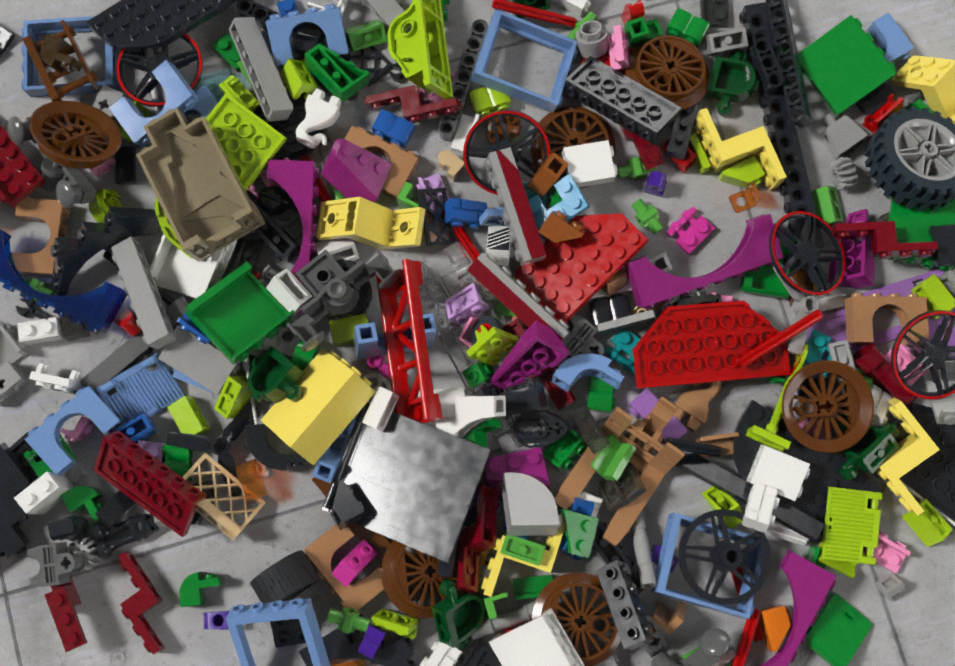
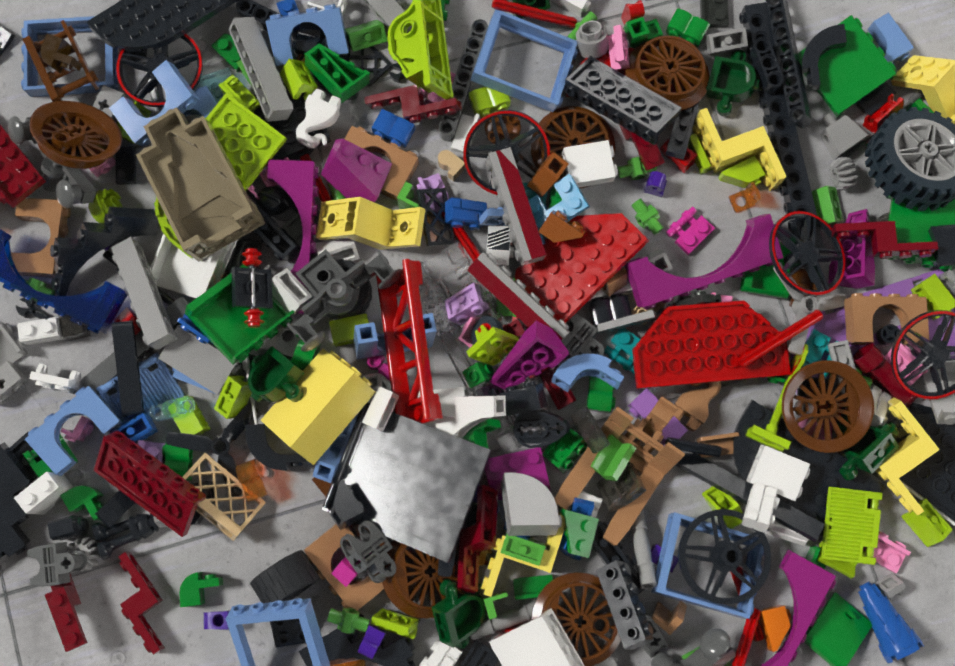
none -> black beam [112,321,144,417]
none -> clear light blue piece [149,396,195,421]
none -> black plate [231,248,273,328]
none -> dark grey piece [340,521,396,583]
none -> black arch [802,24,847,90]
none -> blue cone [858,581,924,664]
none -> black wheel [876,324,900,346]

